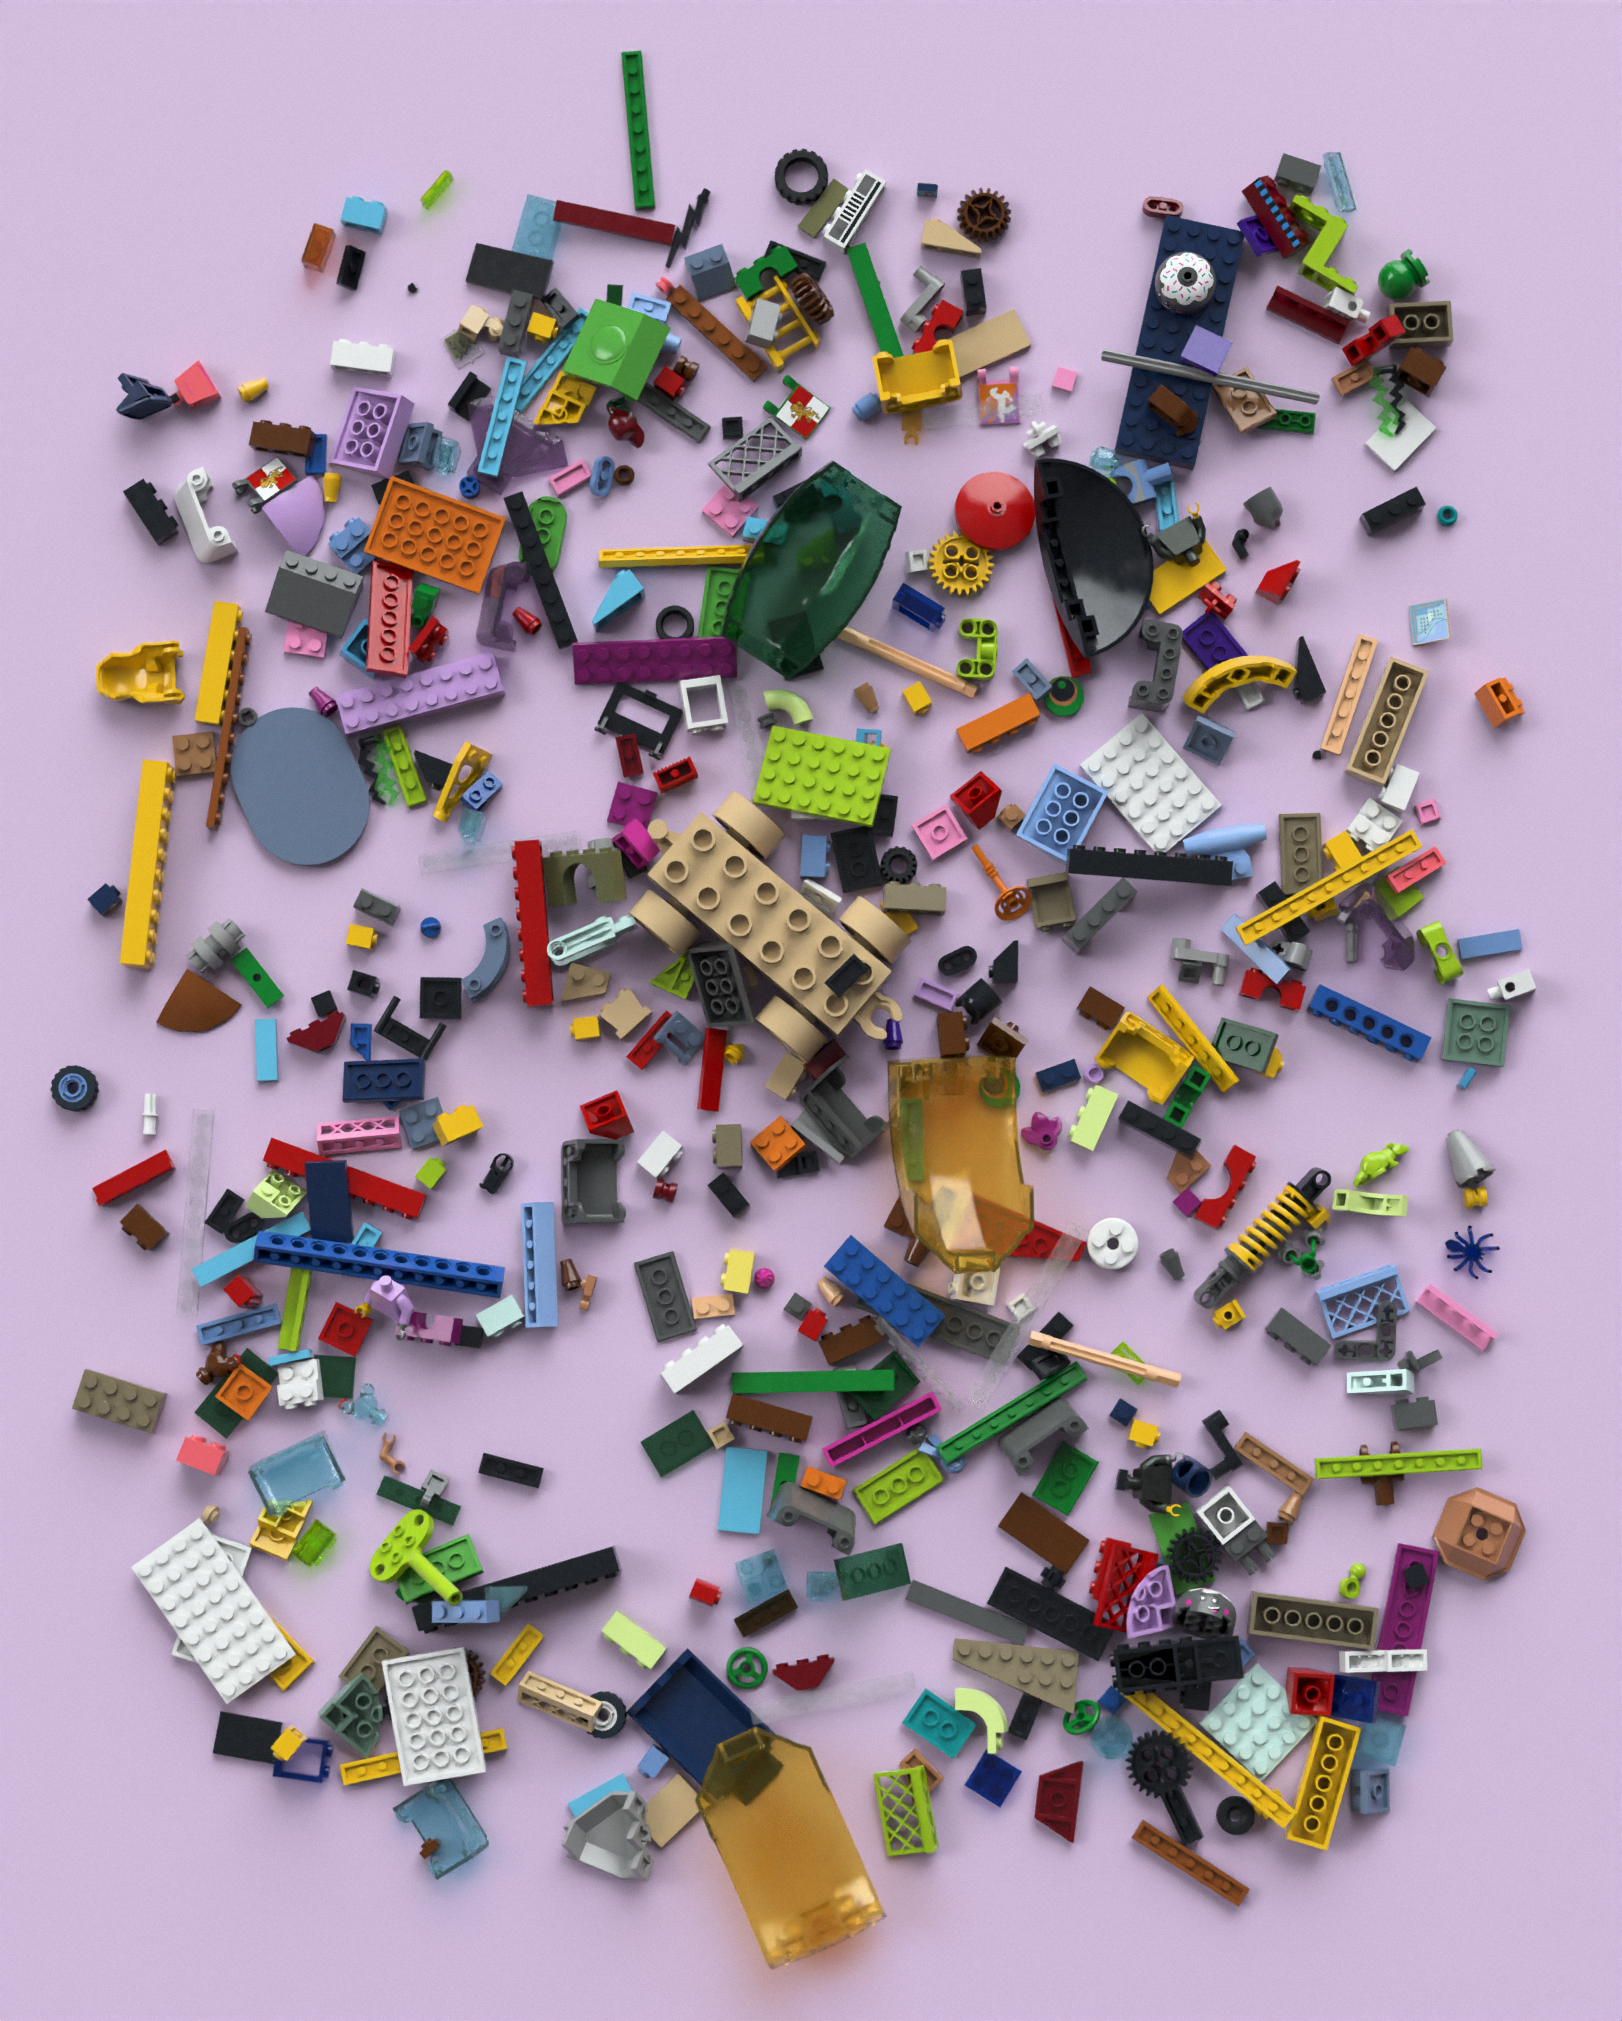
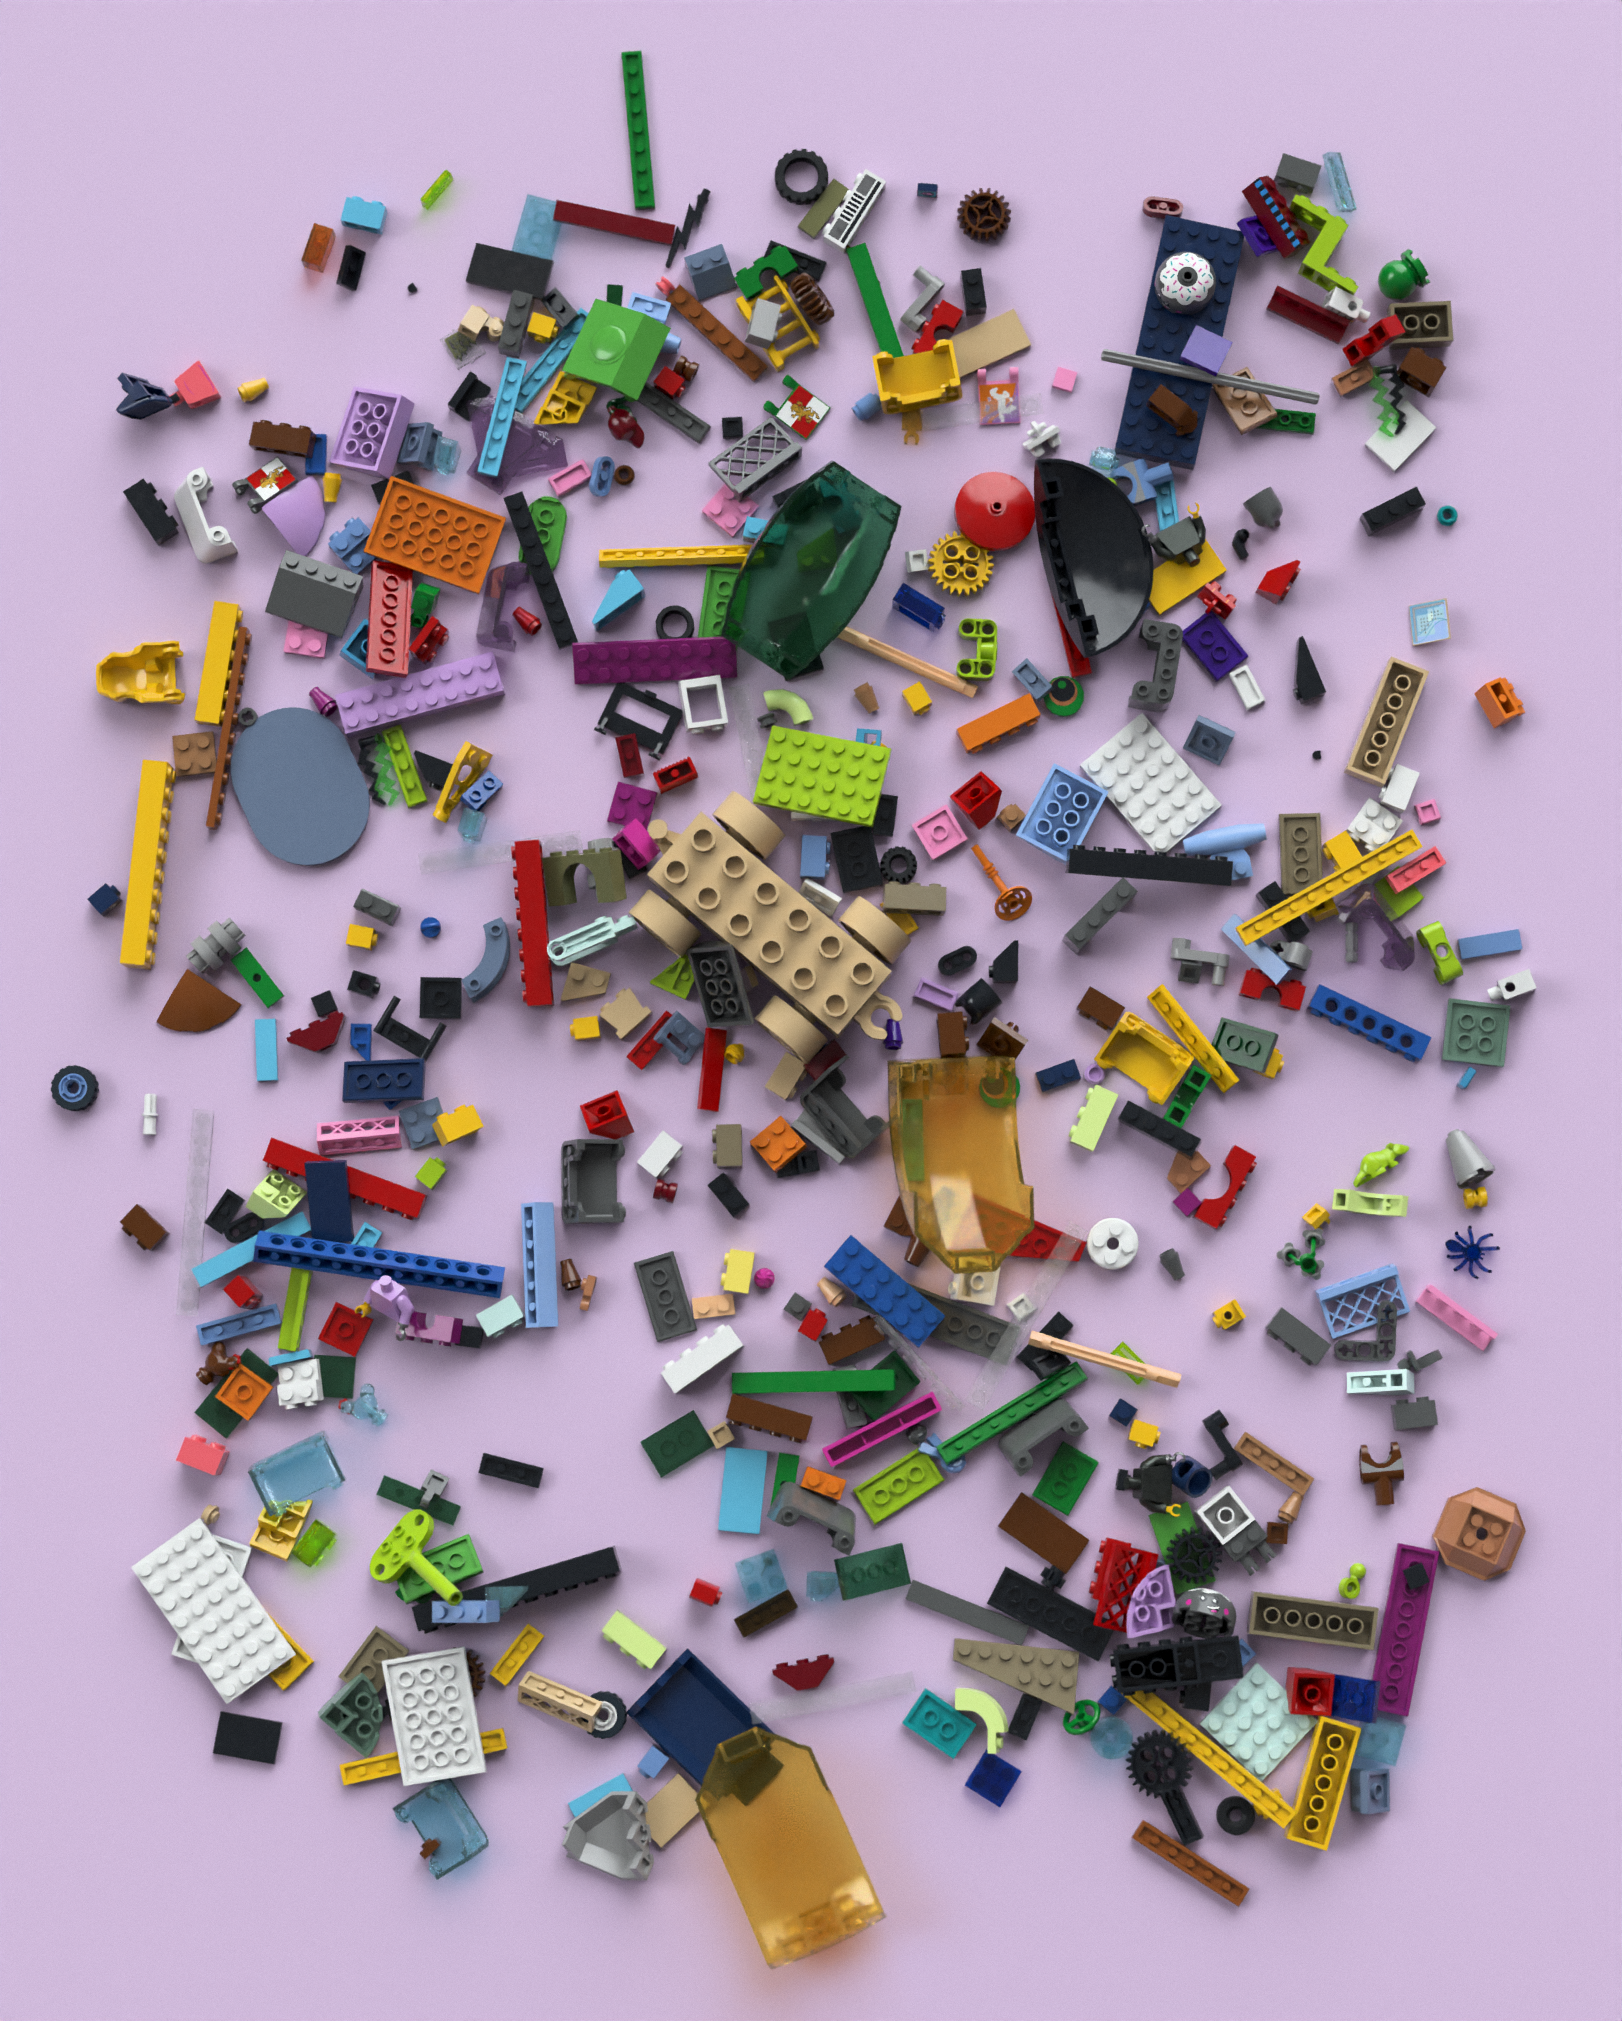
dark tan brick [72,1369,168,1433] -> none
red fence [92,1150,176,1207] -> none
yellow brick [271,1725,308,1761] -> none
clear blue window [272,1733,333,1783] -> none
white brick [330,339,396,377] -> none
nougat arm [379,1432,406,1474] -> none
blue wheel [459,476,480,499] -> none
black piece [479,1153,514,1194] -> none
green piece [726,1647,768,1689] -> none
black tile [824,954,869,998] -> none
lime fence [873,1765,939,1856] -> none
nougat wing [900,1747,944,1805] -> none
tan slope [921,218,982,259] -> none
magenta plate [1021,1112,1062,1150] -> none
dark tan panel [1026,872,1077,932] -> none
dark red wing [1034,1761,1083,1843] -> none
yellow brick [1182,655,1297,714] -> none
piece [1194,1167,1331,1309] -> none
lime tile [1314,1448,1483,1479] -> none
light nougat plate [1320,634,1378,756] -> none
white slope [1339,1649,1428,1673] -> none

